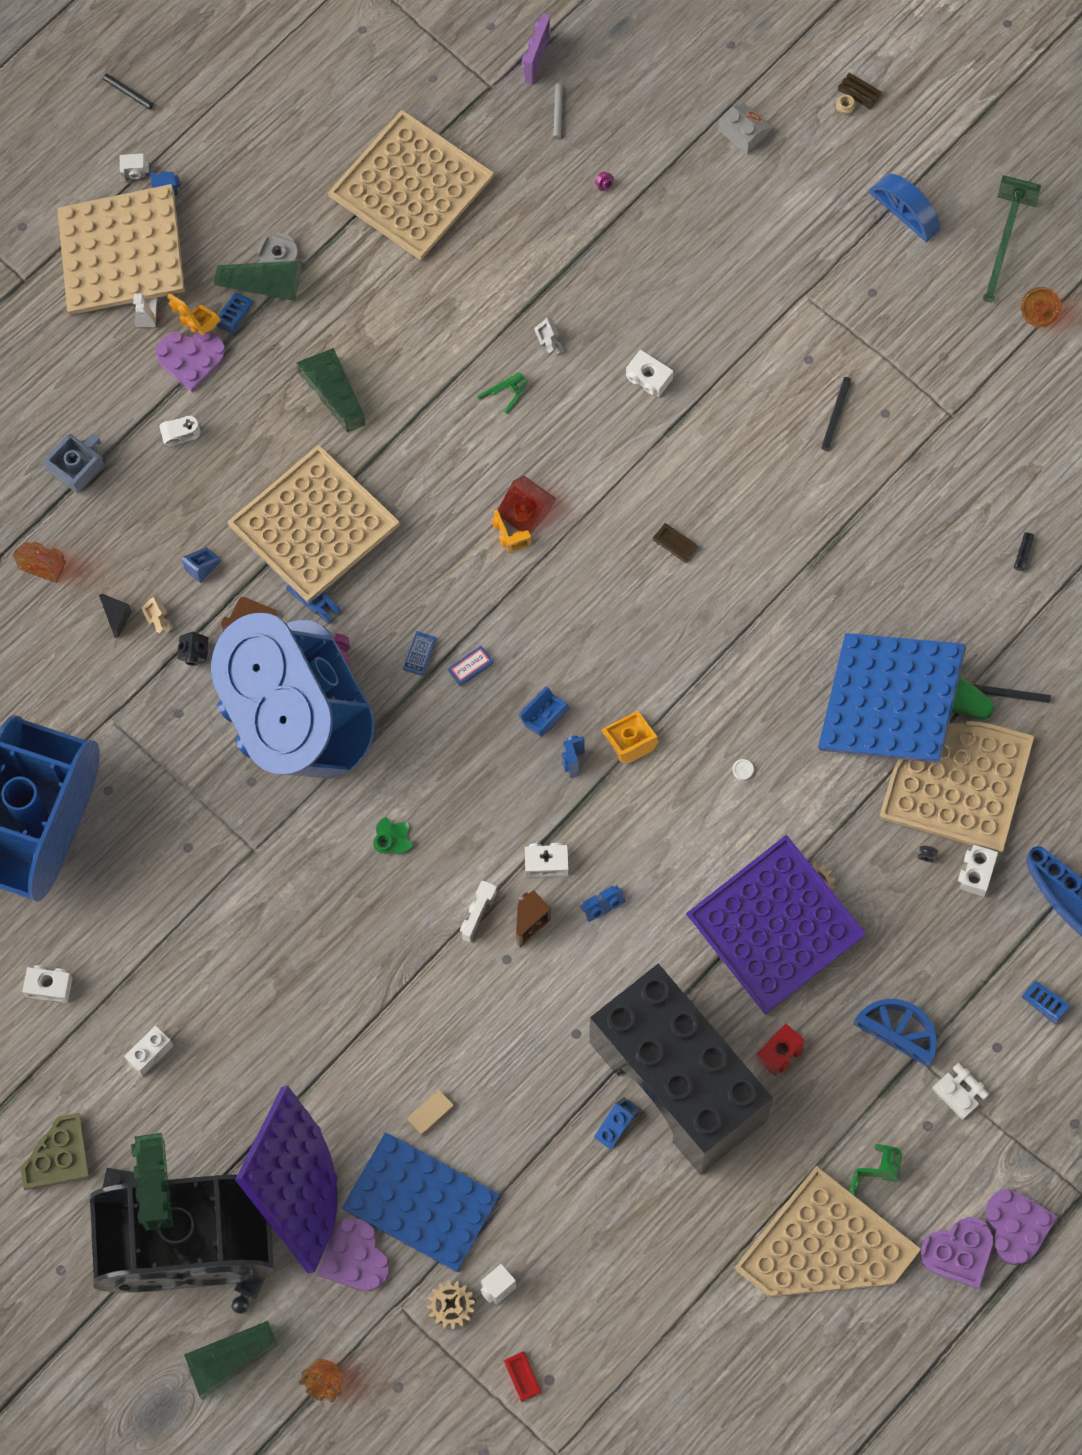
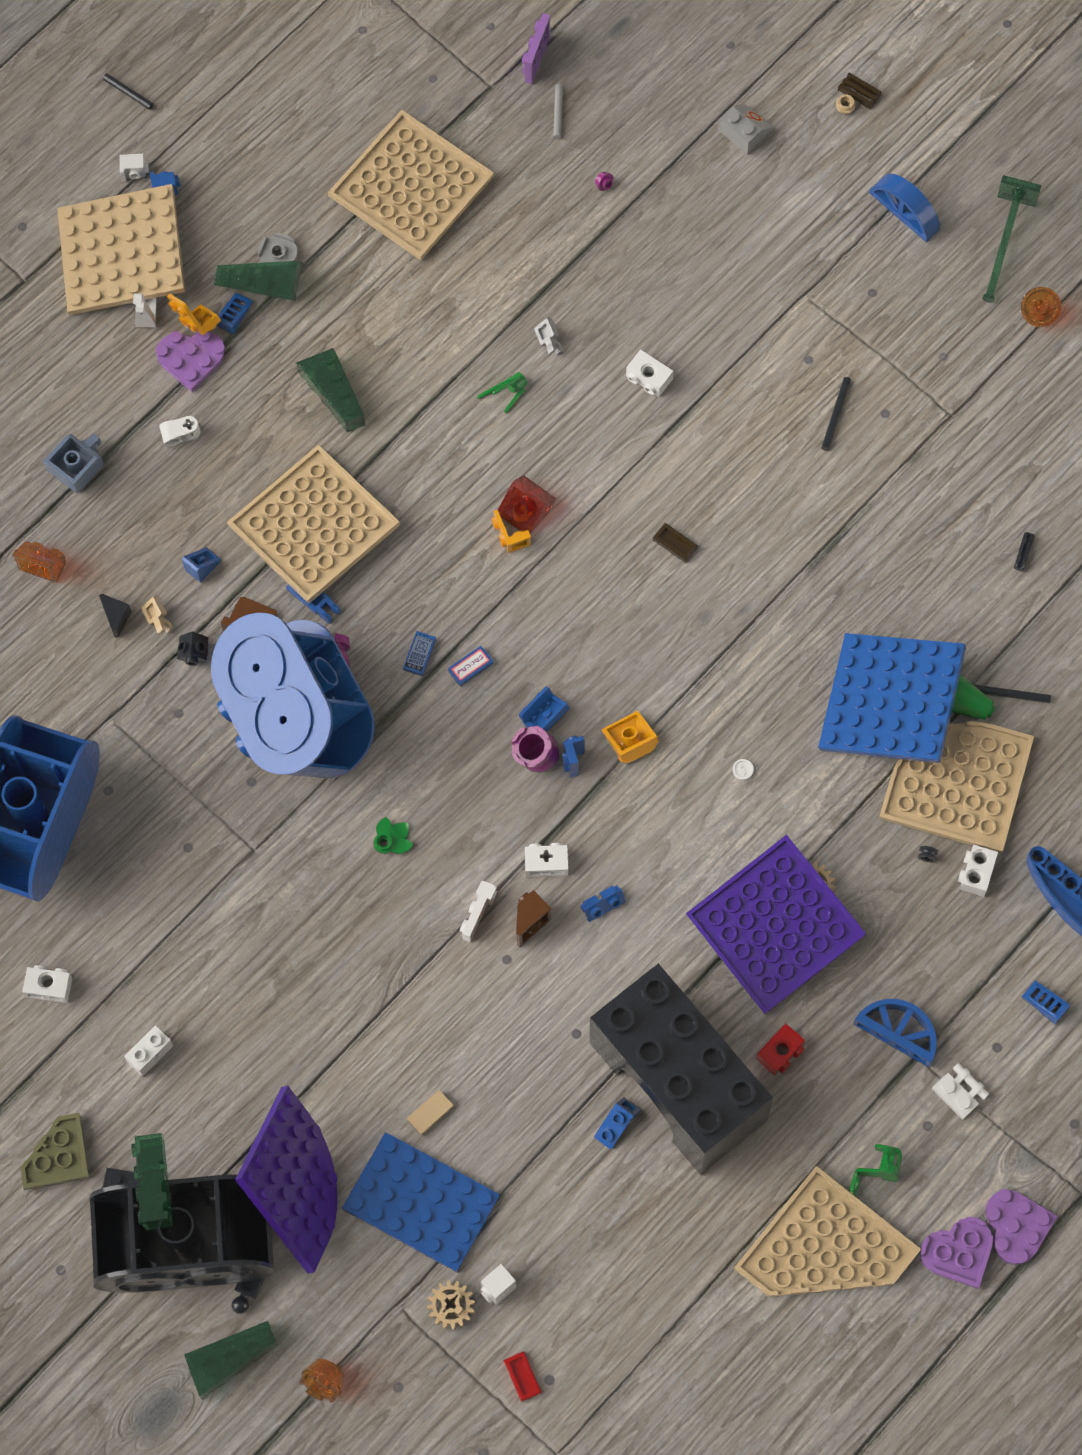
medium lavender plate [318,1218,389,1292] -> none
none -> magenta tile [511,726,559,773]

